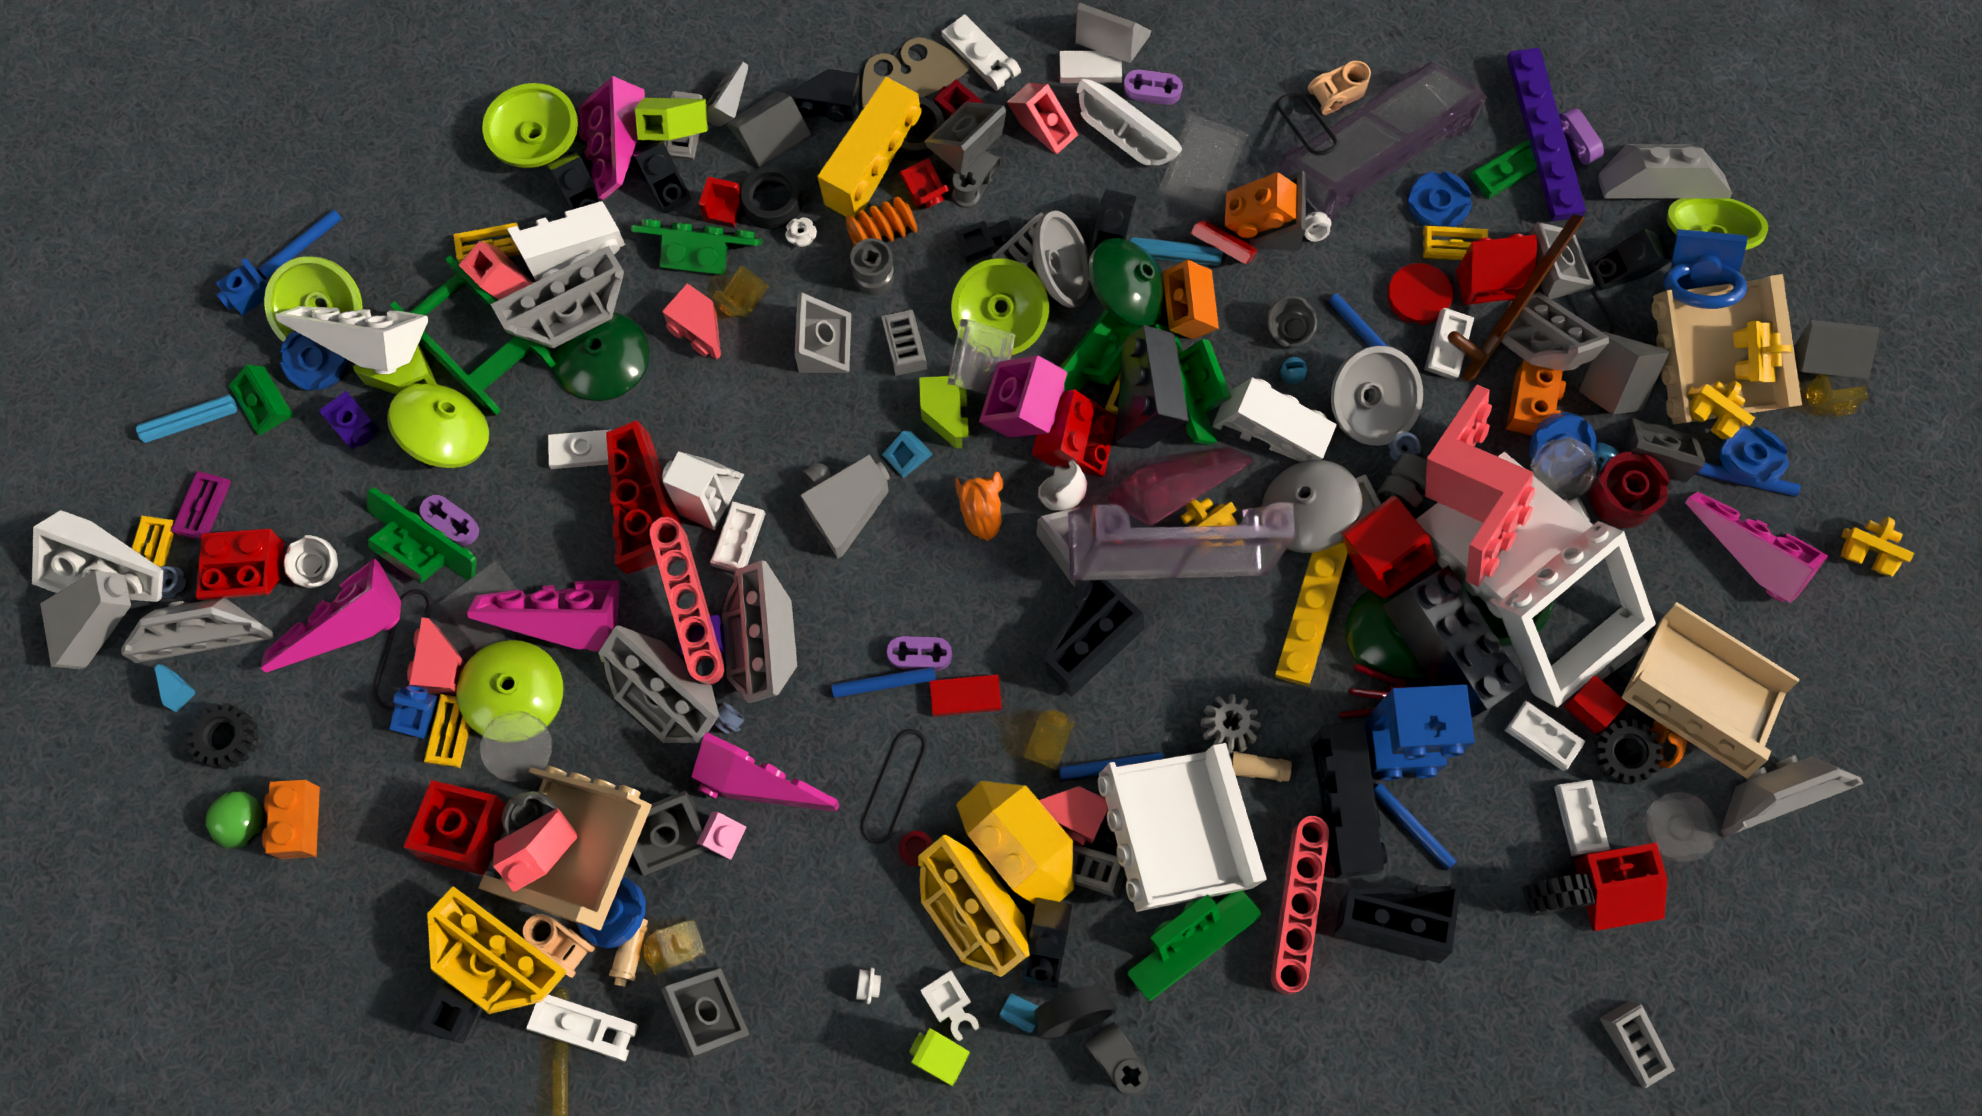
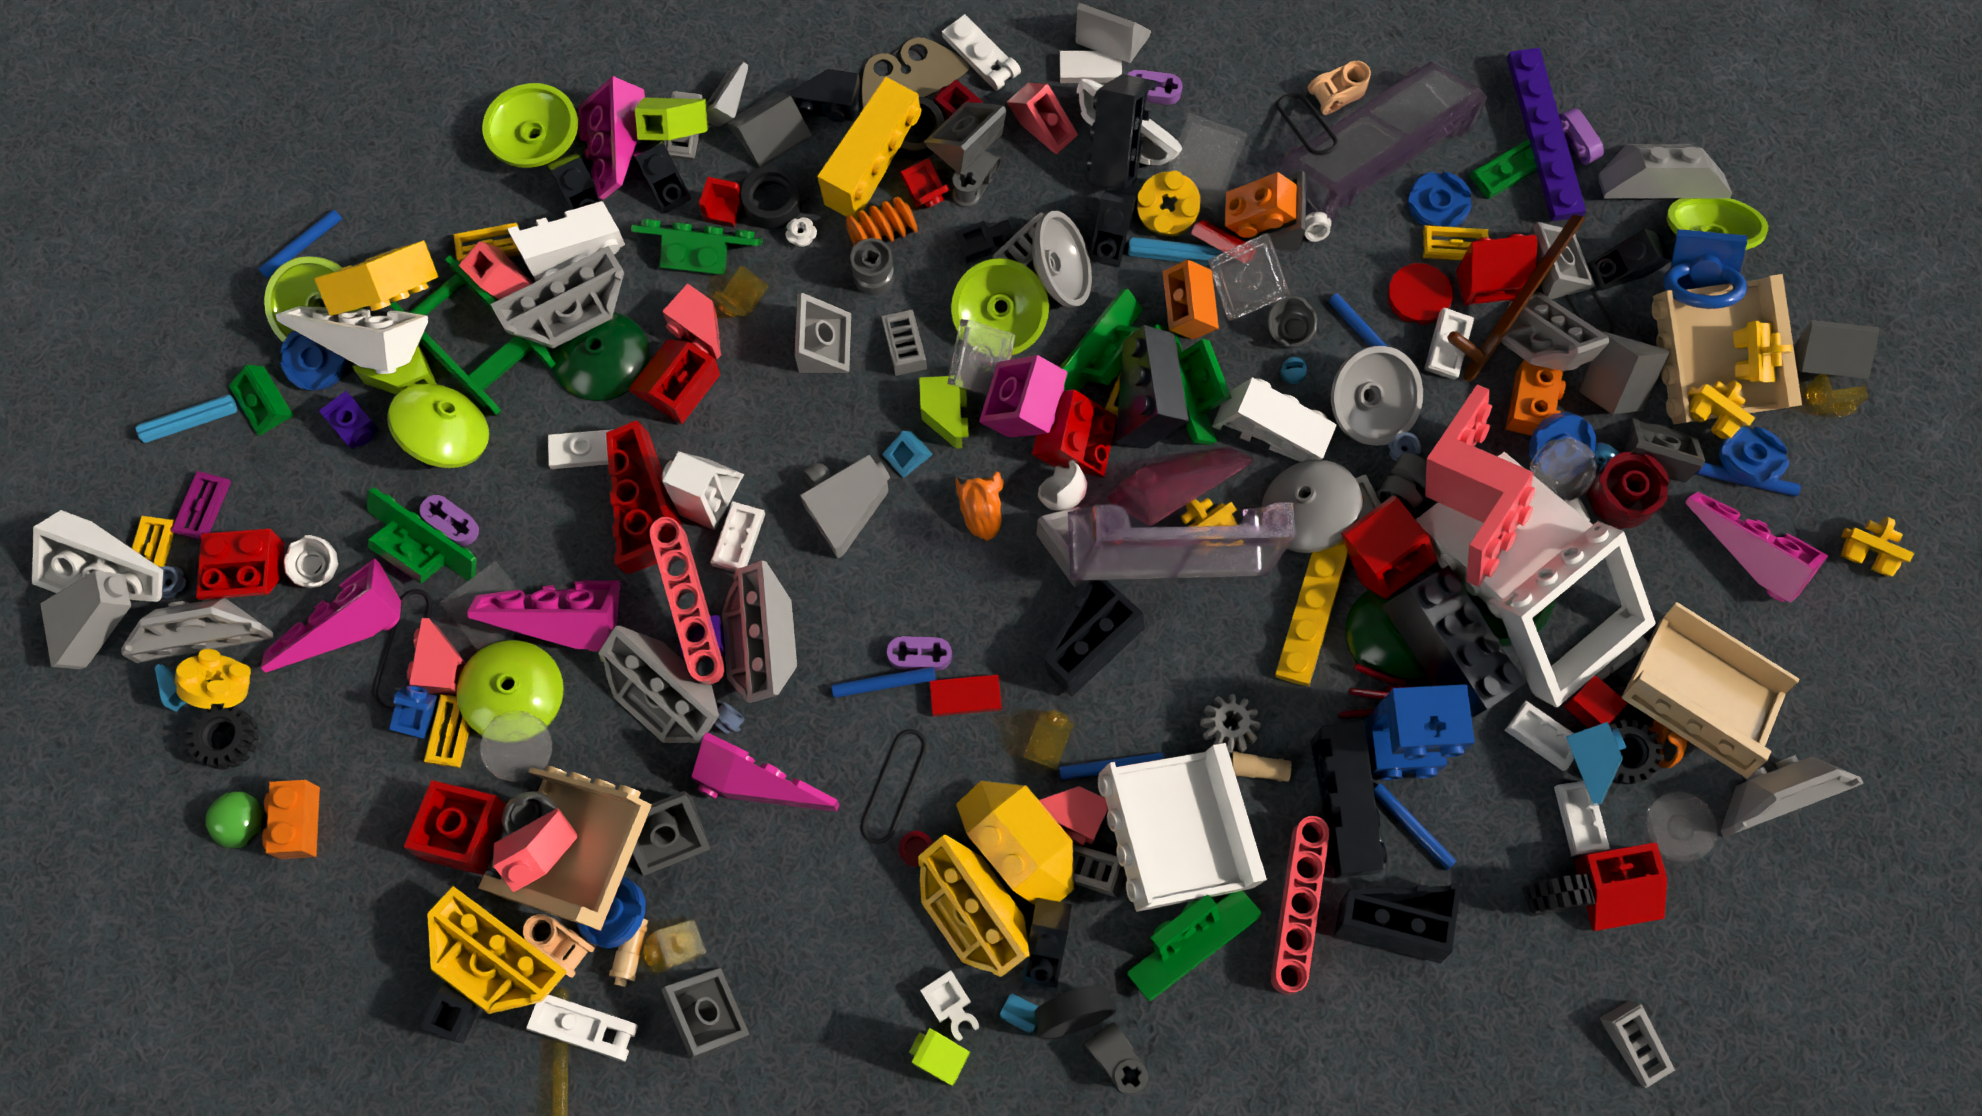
blue brick [216,258,267,316] -> none
bright pink plate [697,811,746,859] -> none
white plate [856,967,881,1004] -> none
dark green dish [1089,238,1167,328] -> none
none -> yellow plate [174,649,251,709]
none -> yellow wedge [314,240,438,316]
none -> red slope [629,339,721,425]
none -> black wedge [1087,74,1157,190]
none -> yellow plate [1137,170,1200,236]
none -> clear tile [1208,233,1290,321]
none -> dark azure slope [1566,722,1626,806]

